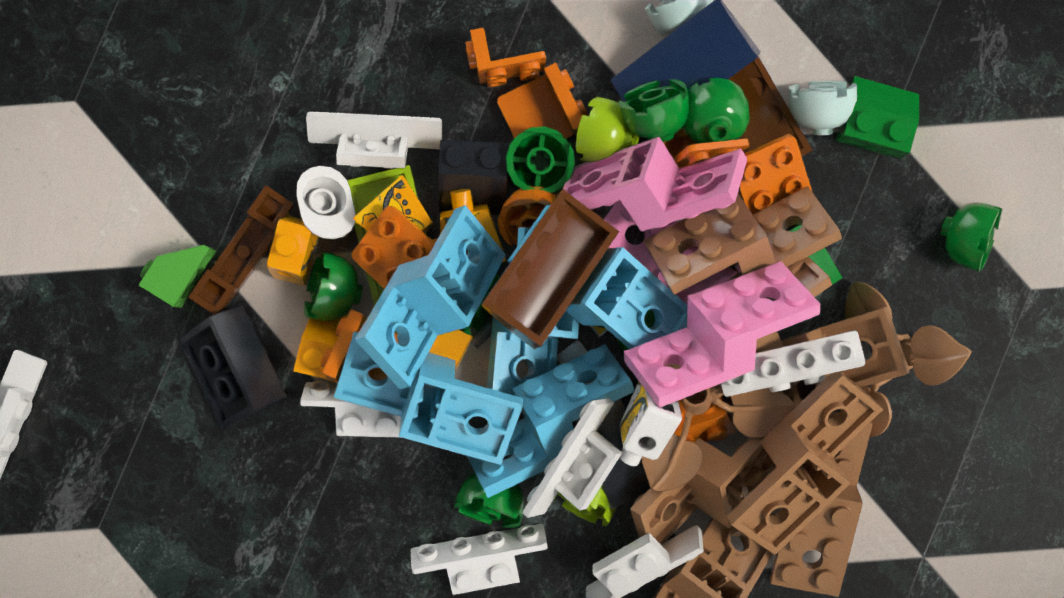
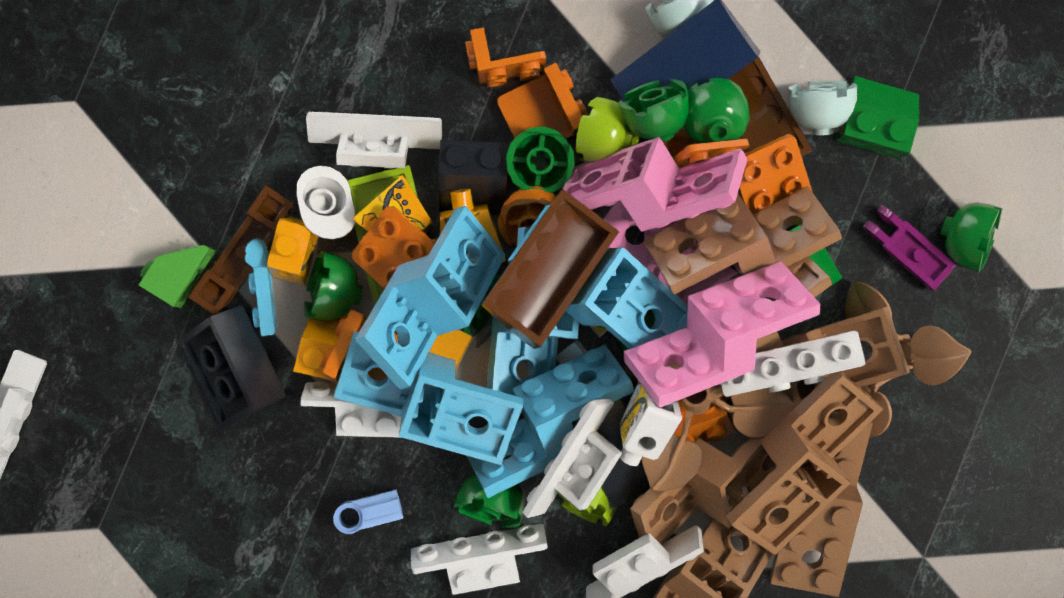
none -> medium azure hinge [245,238,278,336]
none -> light blue piece [333,489,404,534]
none -> magenta hinge [862,205,957,291]

